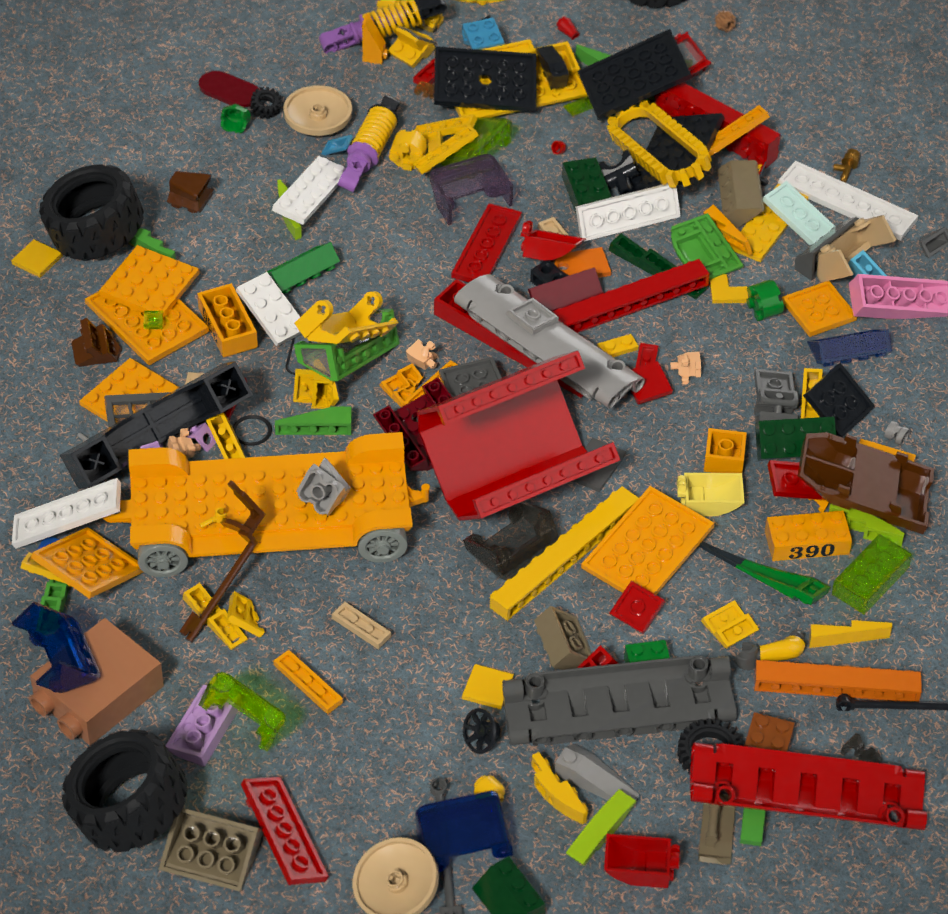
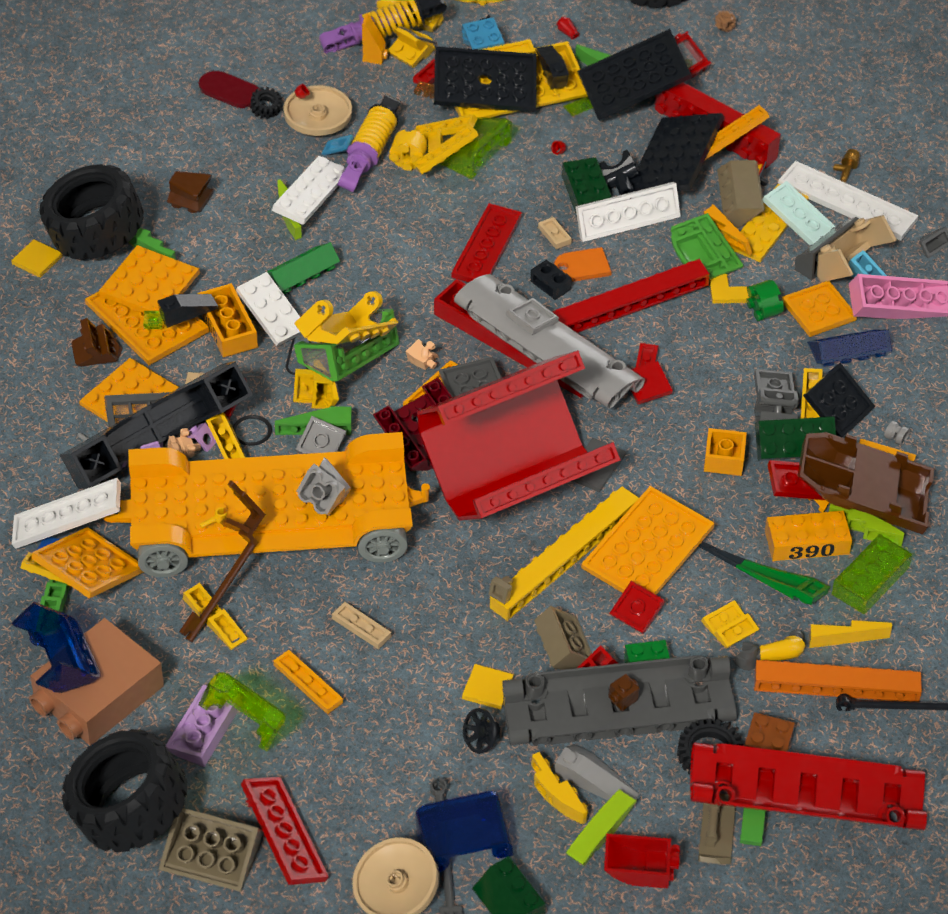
green hair [220,104,251,133] -> none
yellow wing [227,591,265,637] -> none
light orange slope [380,363,423,407] -> none
clear purple windscreen [430,154,513,225] -> none
clear smoke windscreen [463,501,559,580] -> none
yellow head [474,775,505,807] -> none
red piece [521,220,586,260] -> none
dark red tile [528,267,603,312] -> none
yellow plate [597,334,639,357] -> none
yellow piece [607,100,712,188] -> none
dark green slope [608,233,707,300] -> none
light nougat piece [670,352,701,384] -> none
light yellow piece [677,473,745,516] -> none
clear smoke leg [840,733,882,763] -> none
none -> black slope [157,294,219,328]
none -> red hinge [295,84,310,99]
none -> light grey tile [295,416,347,454]
none -> dark tan tile [489,576,513,604]
none -> reddish brown brick [608,674,639,711]

